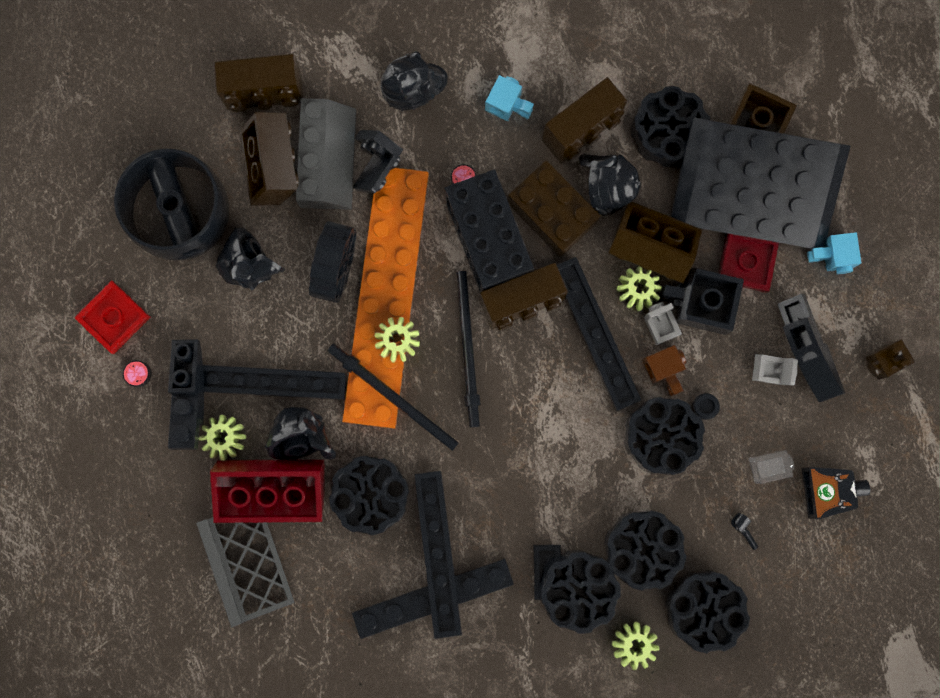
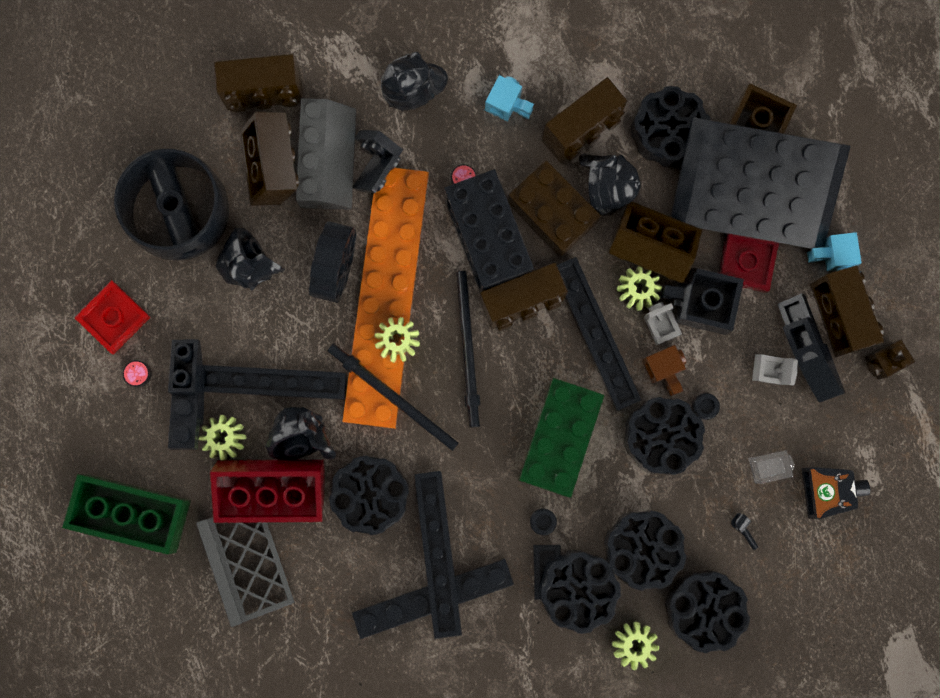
none -> dark green brick [62,474,191,555]
none -> dark green brick [518,378,605,498]
none -> black tile [530,508,557,536]
none -> dark brown brick [810,265,884,358]

